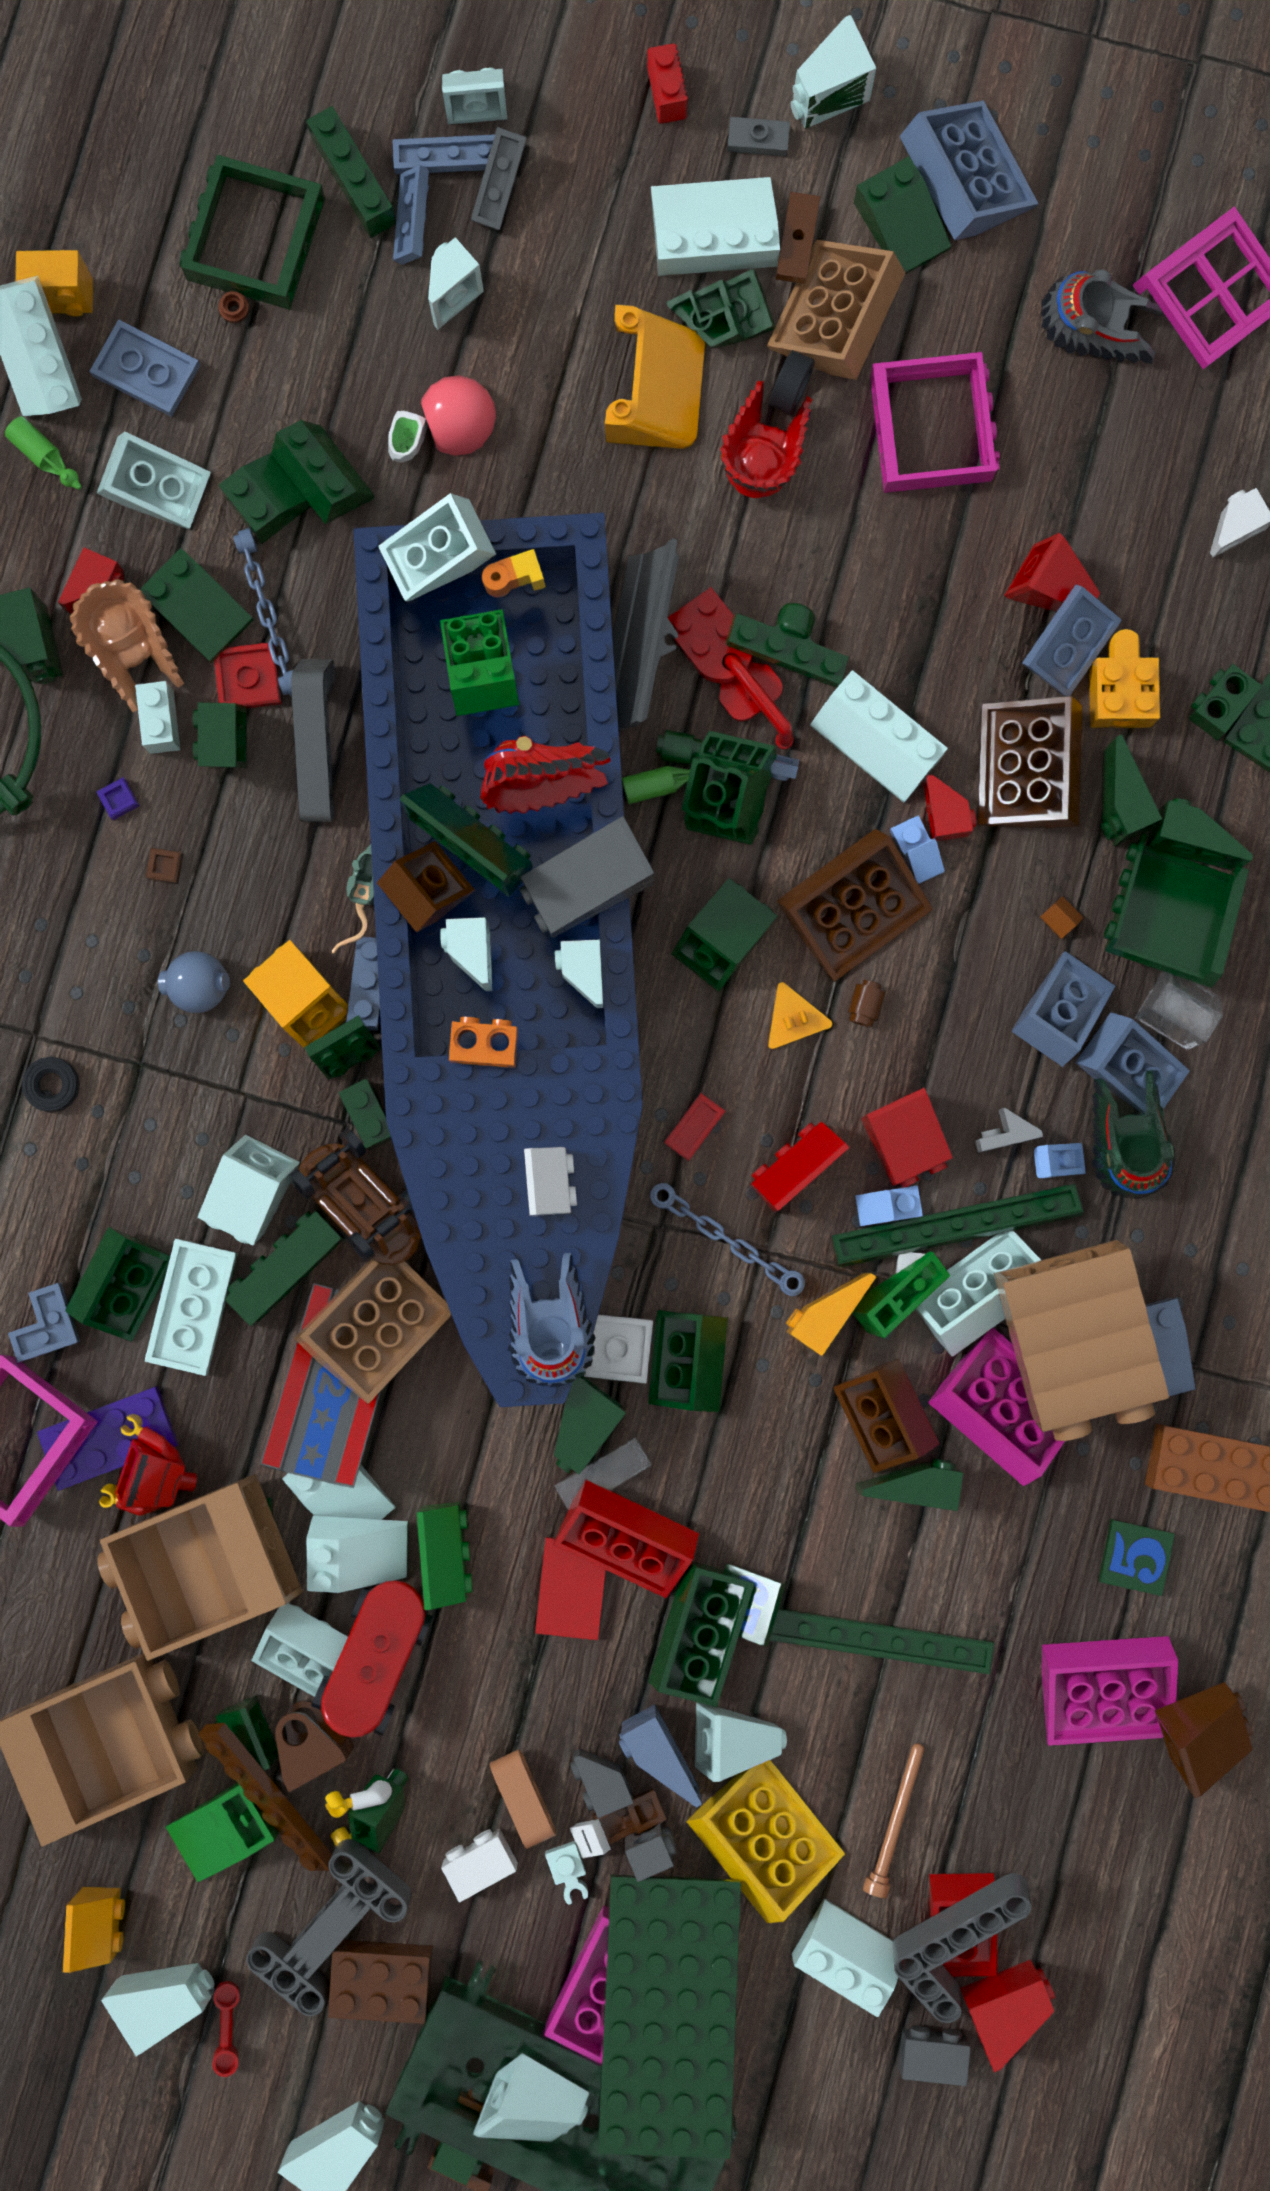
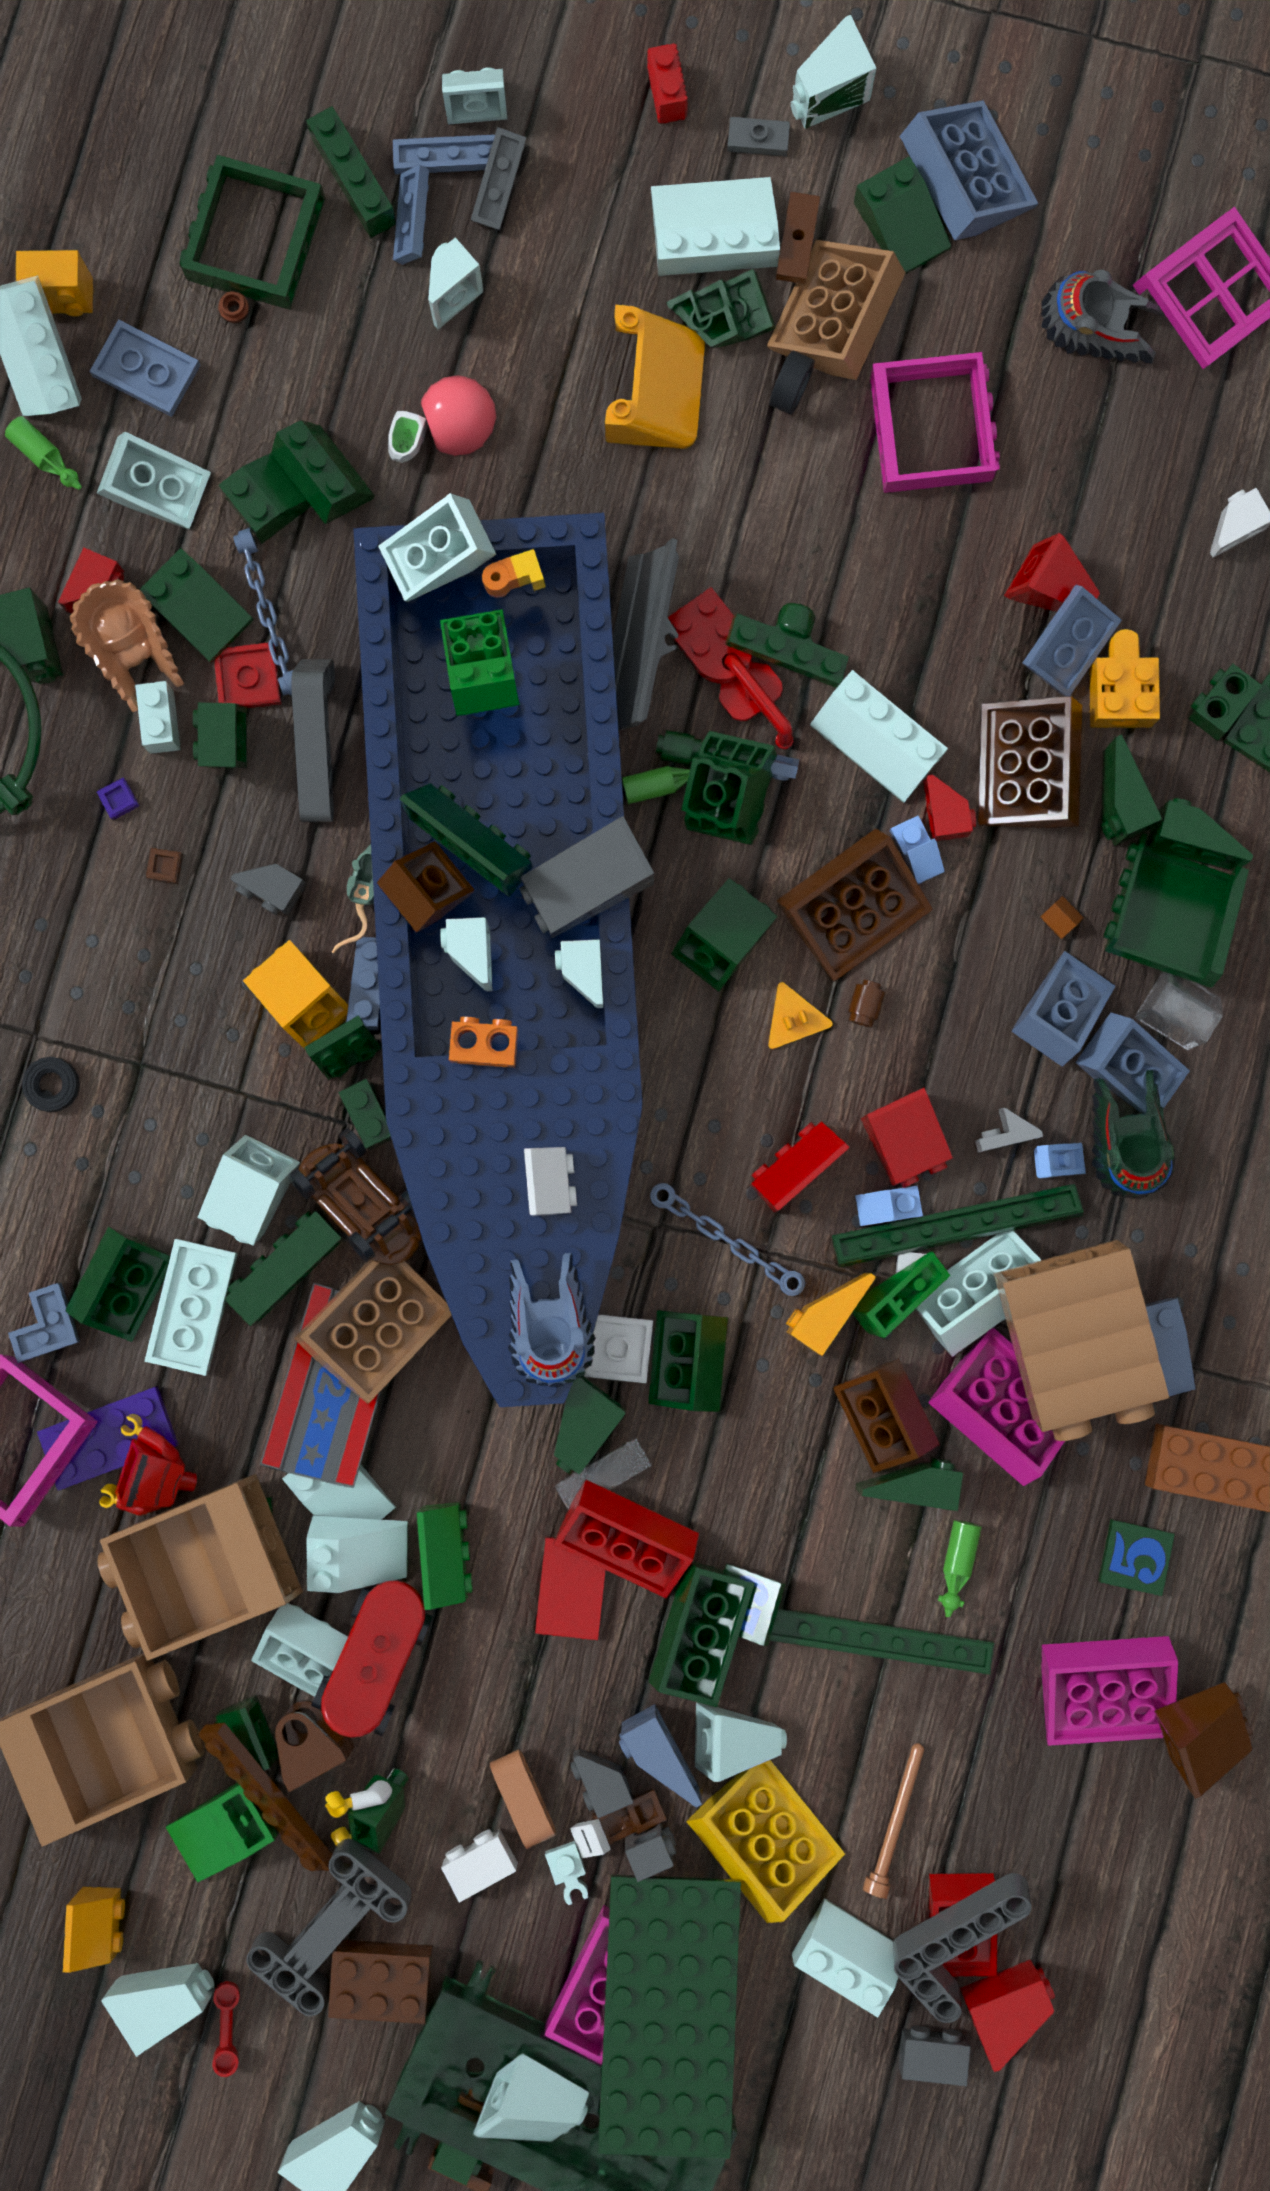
sand blue brick [158,951,230,1013] -> none
red piece [480,736,611,814] -> none
red tile [664,1093,726,1162] -> none
red piece [720,381,813,498] -> none
none -> dark grey slope [230,864,307,916]
none -> bright green wheel [938,1520,982,1618]

